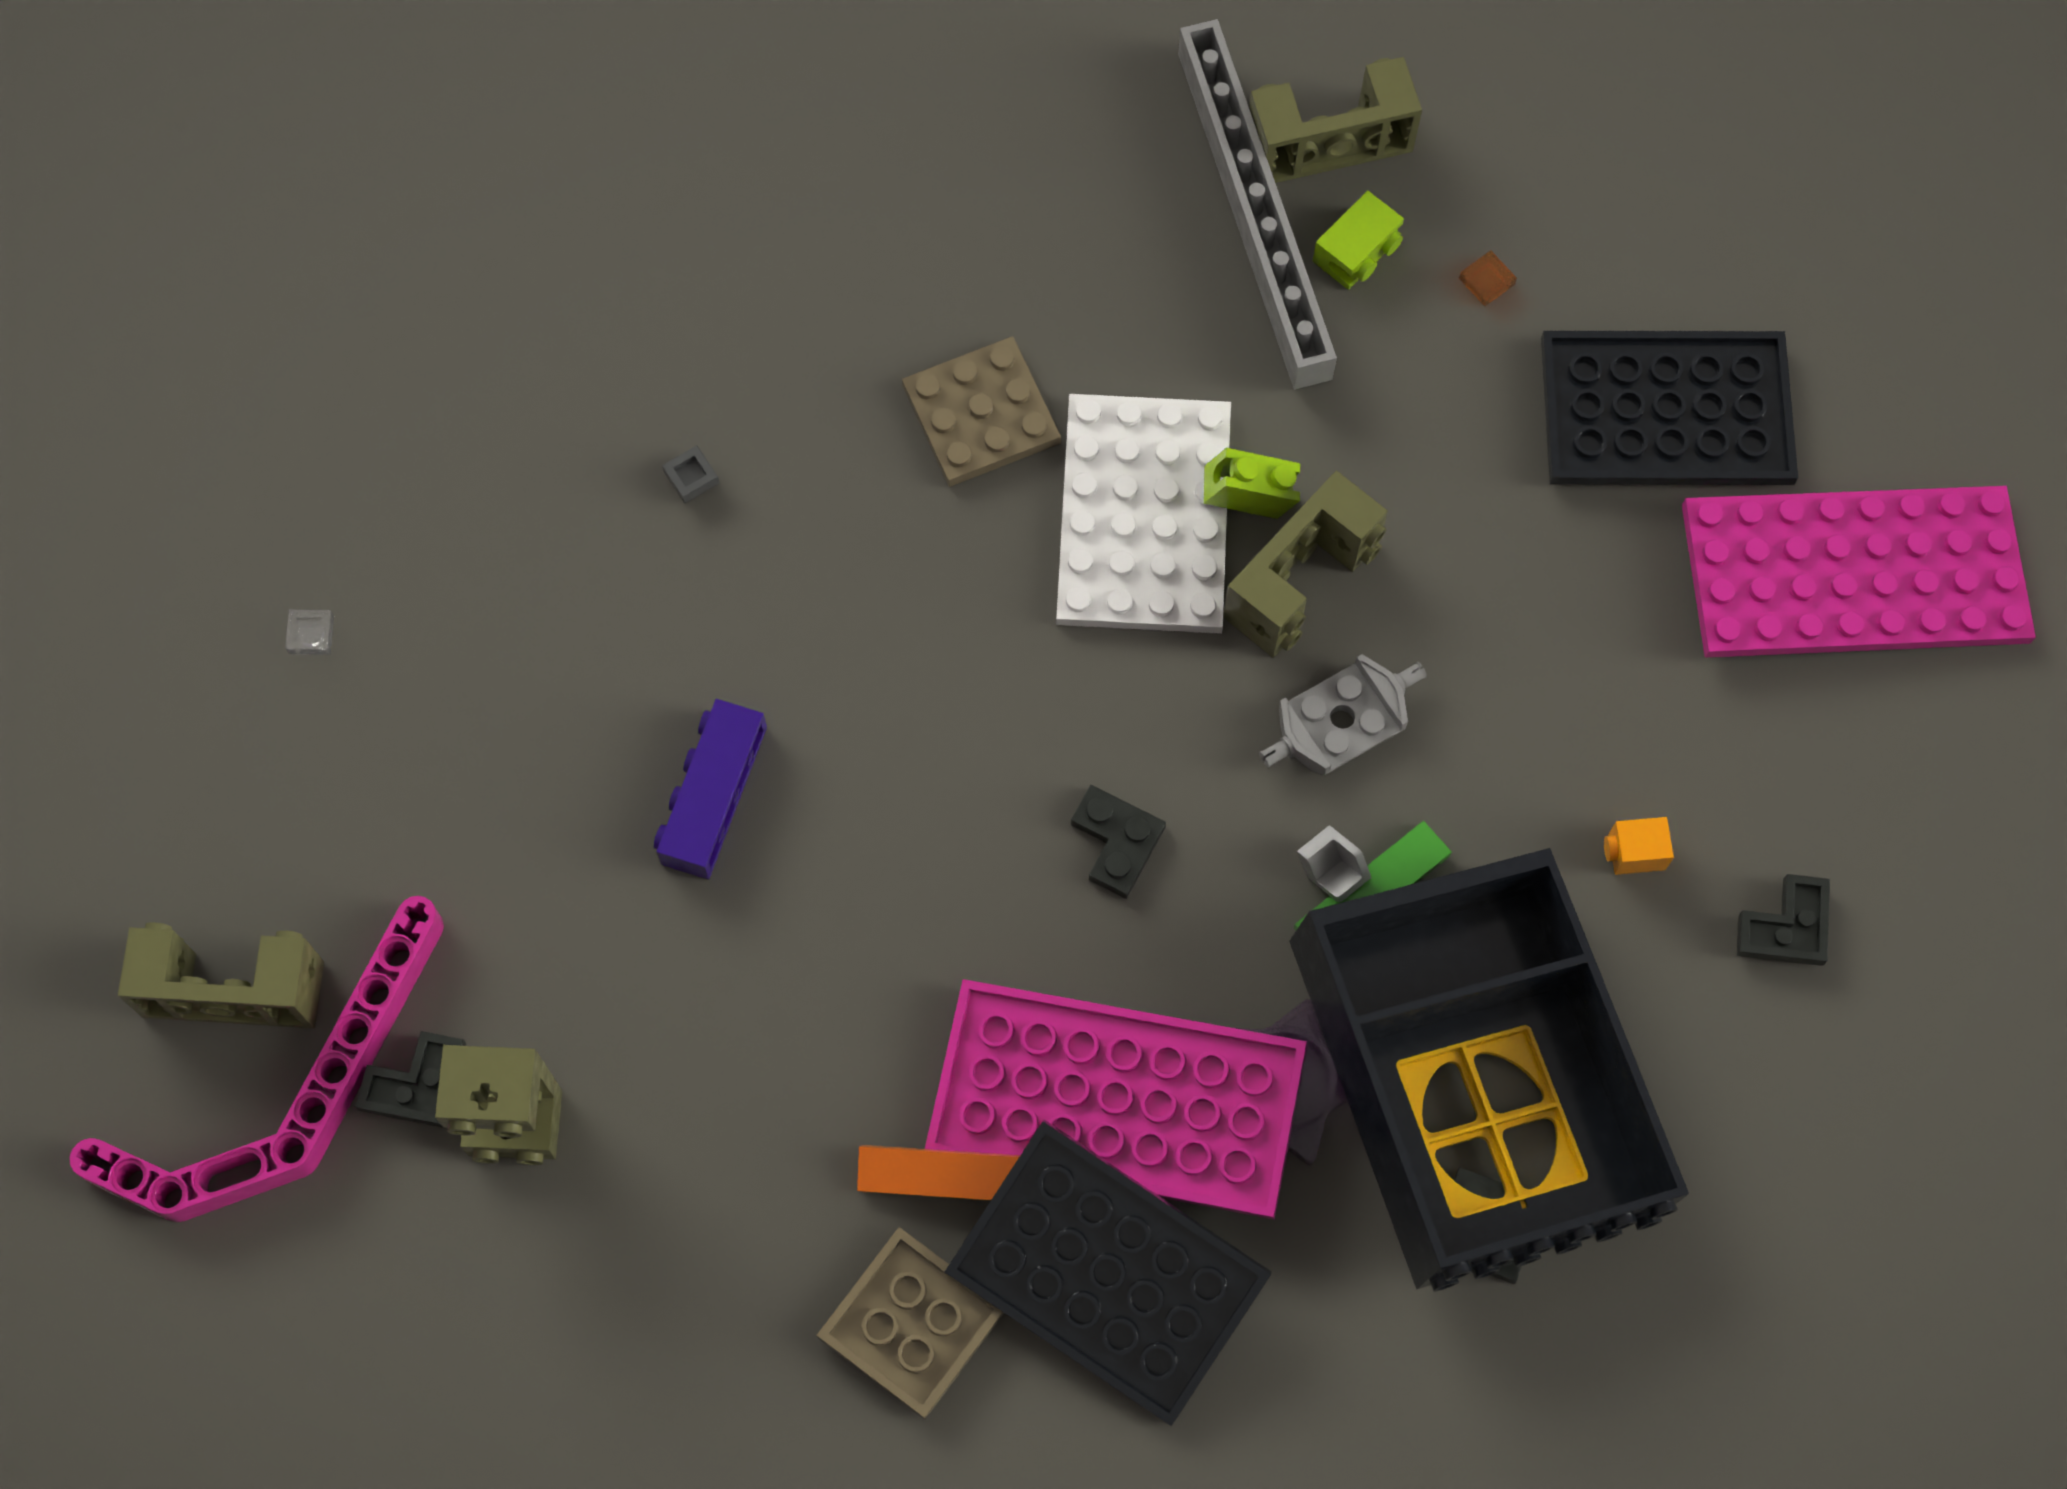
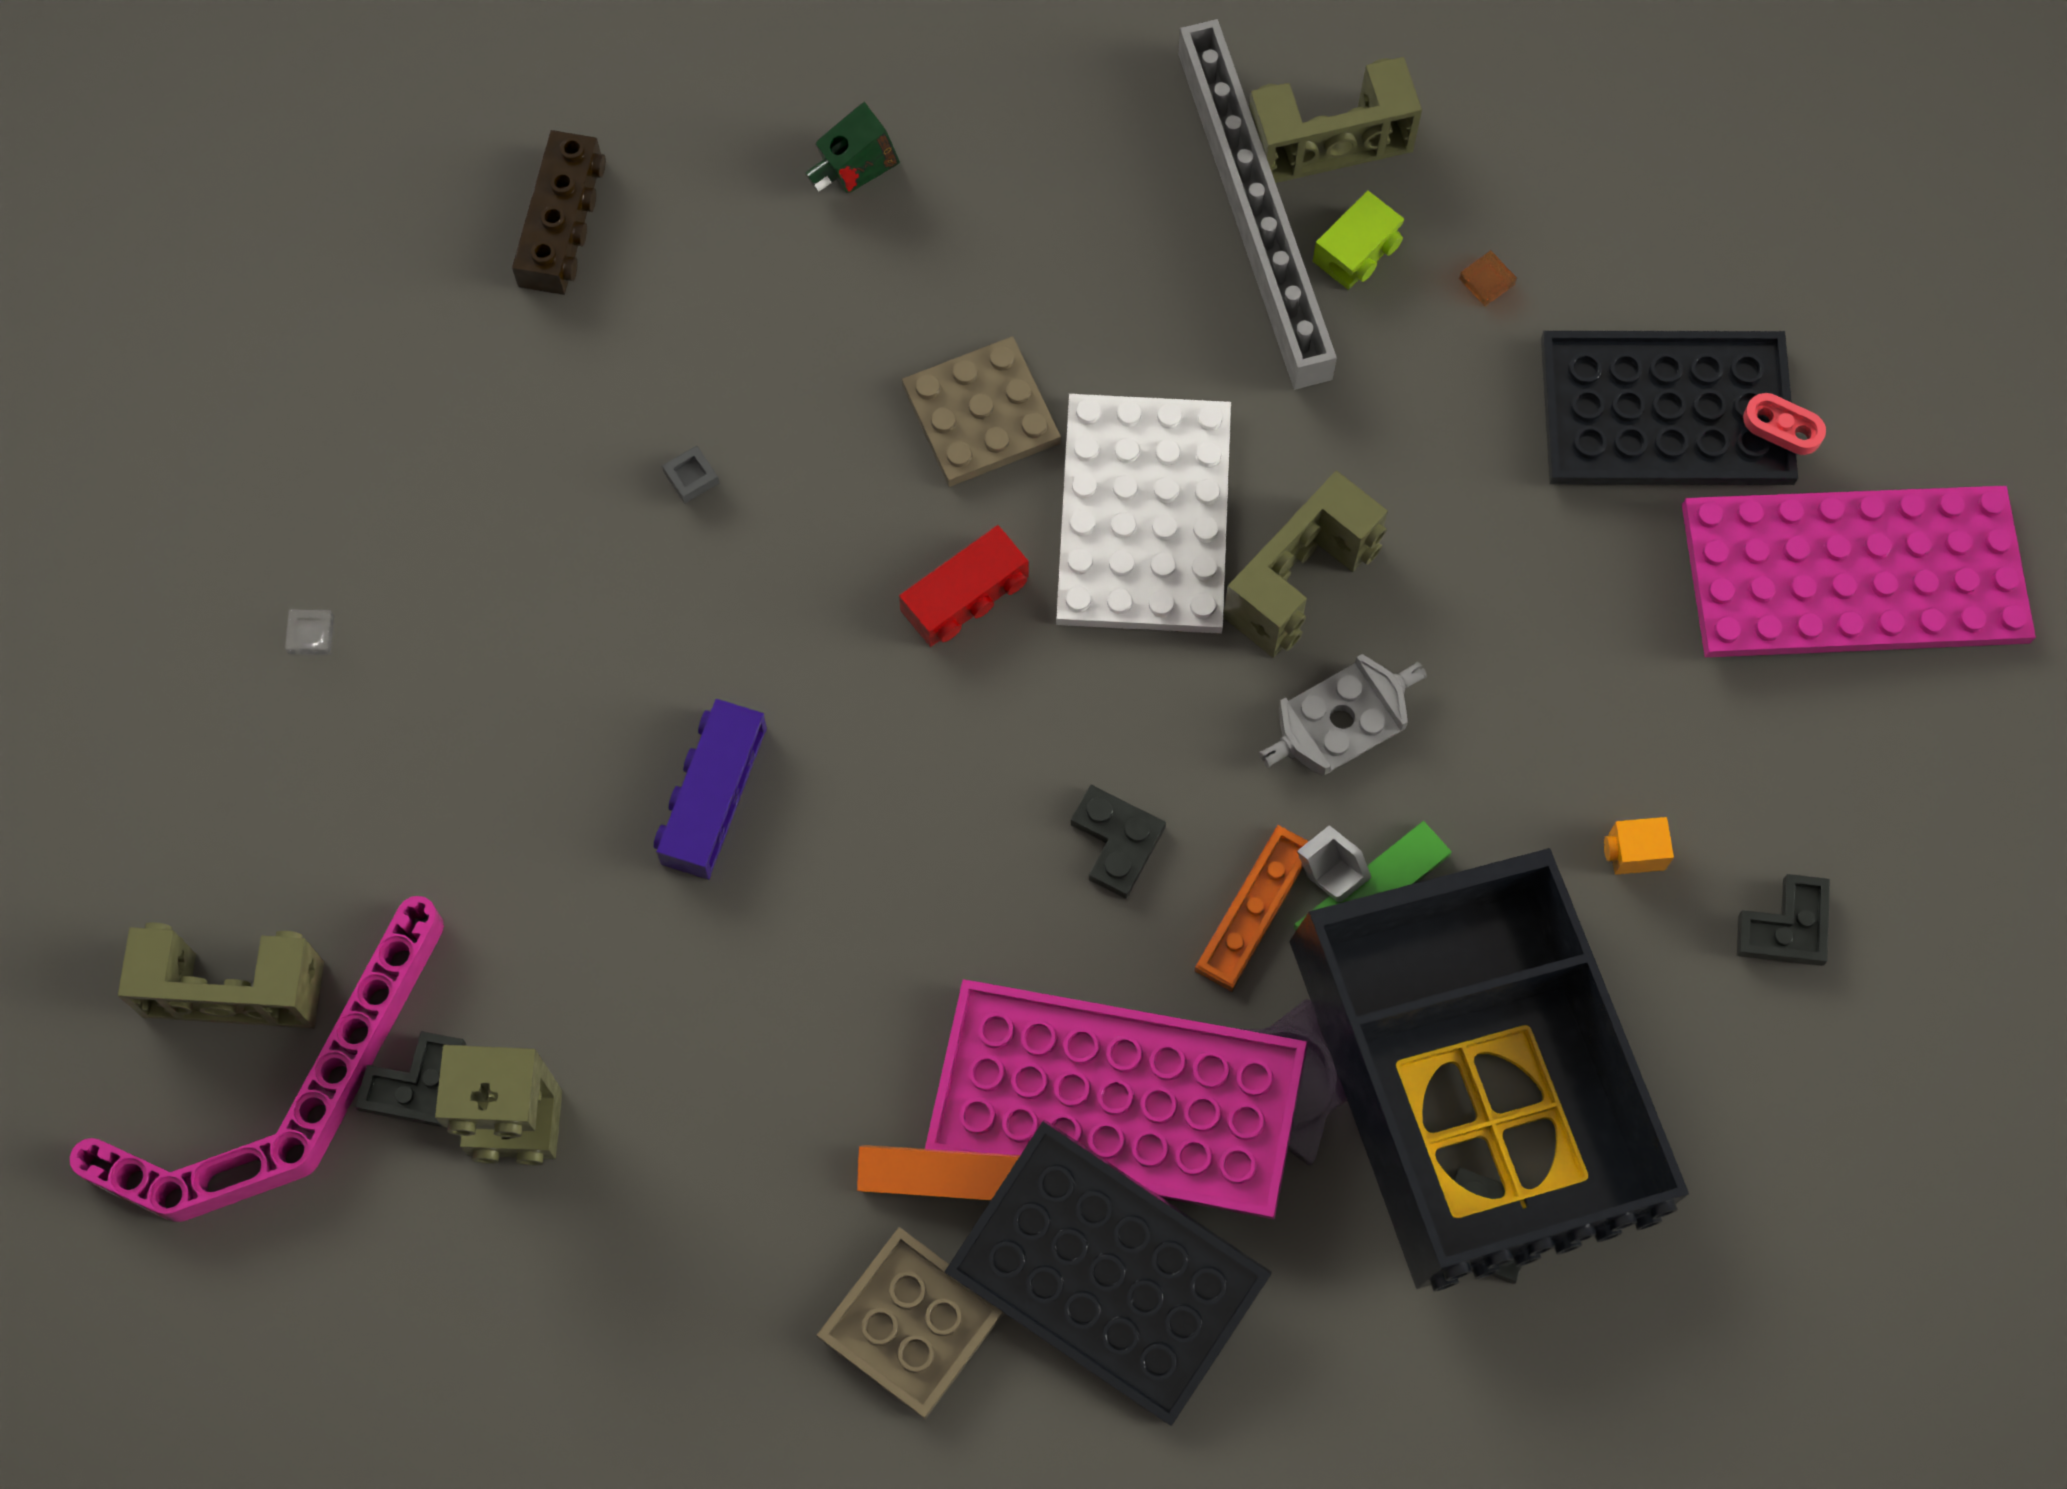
lime brick [1204,448,1300,519] -> none
none -> dark brown brick [512,130,606,295]
none -> dark green torso [805,101,900,193]
none -> red brick [899,525,1029,647]
none -> orange tile [1194,825,1309,992]
none -> coral plate [1743,393,1826,455]

